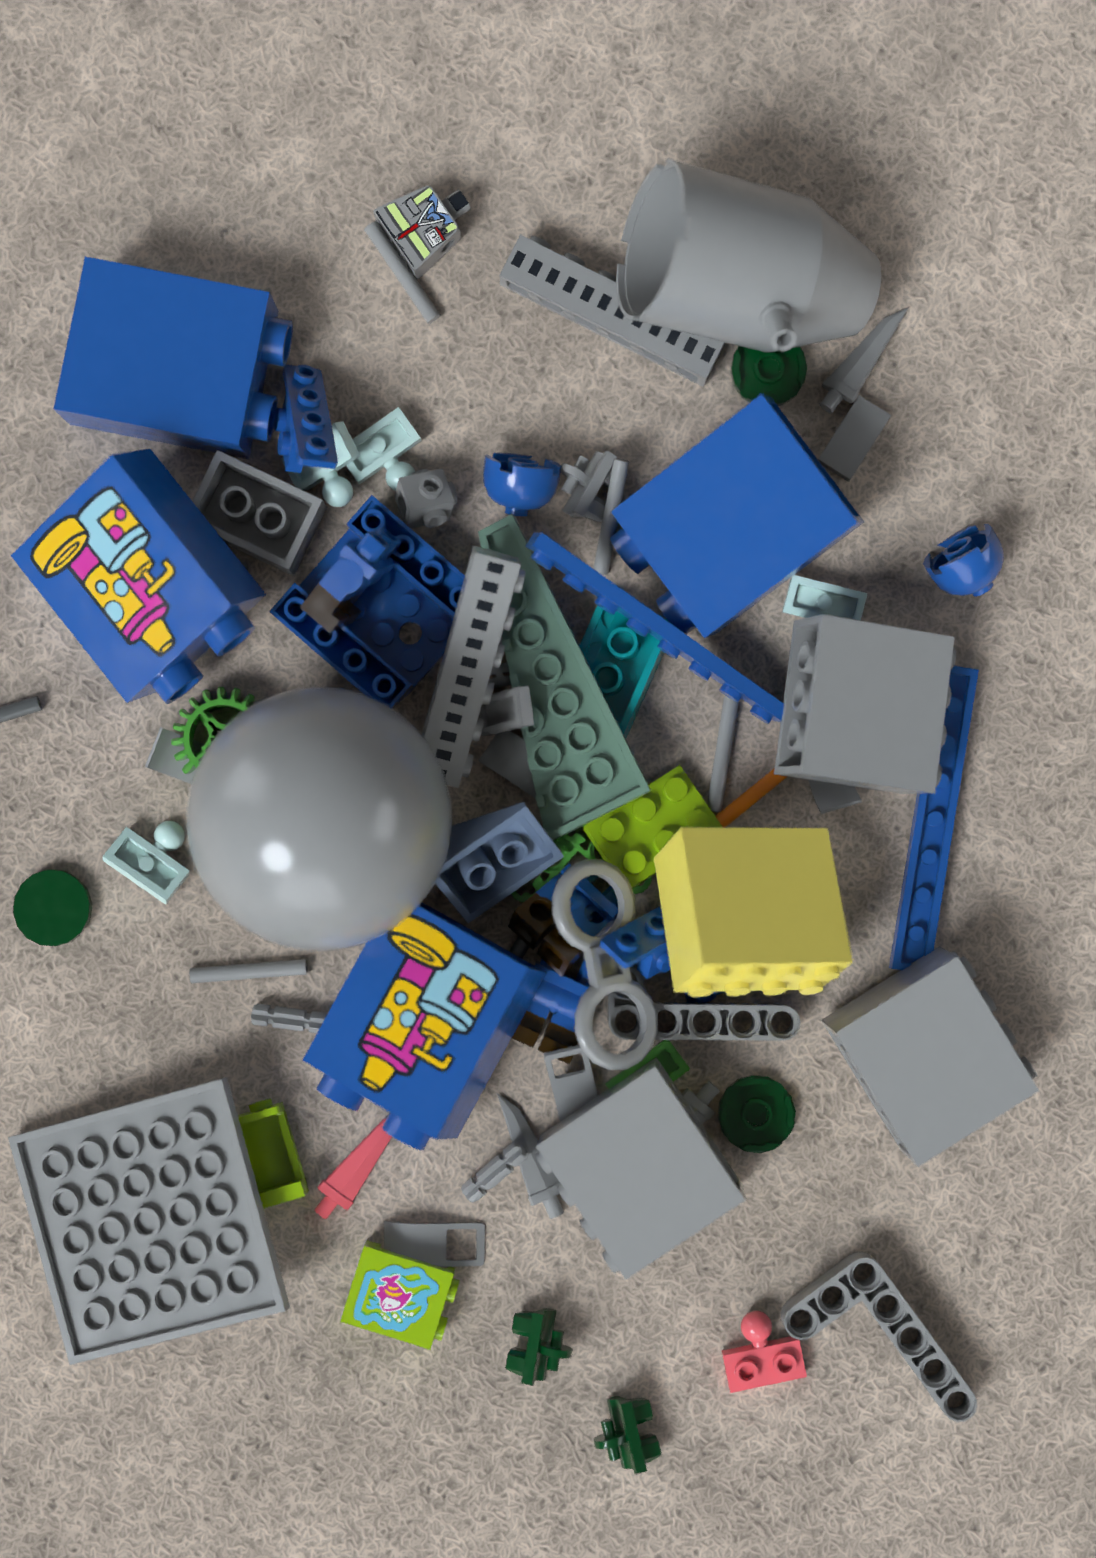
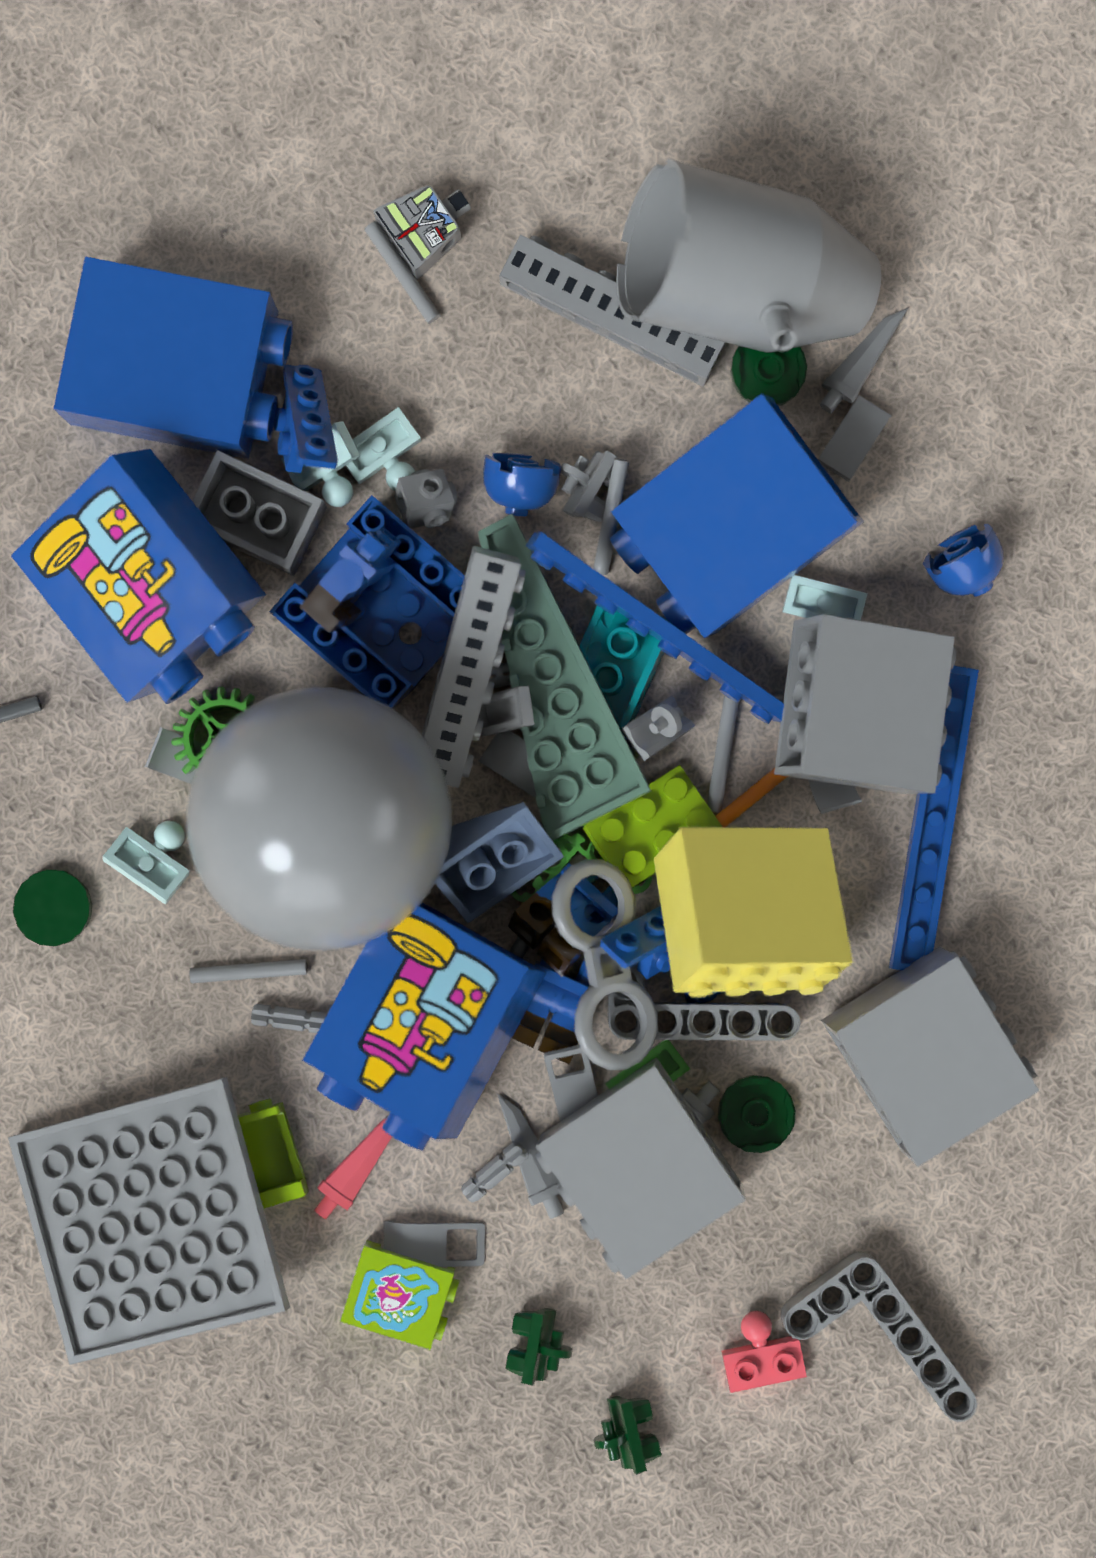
none -> light grey hips [621,696,695,761]

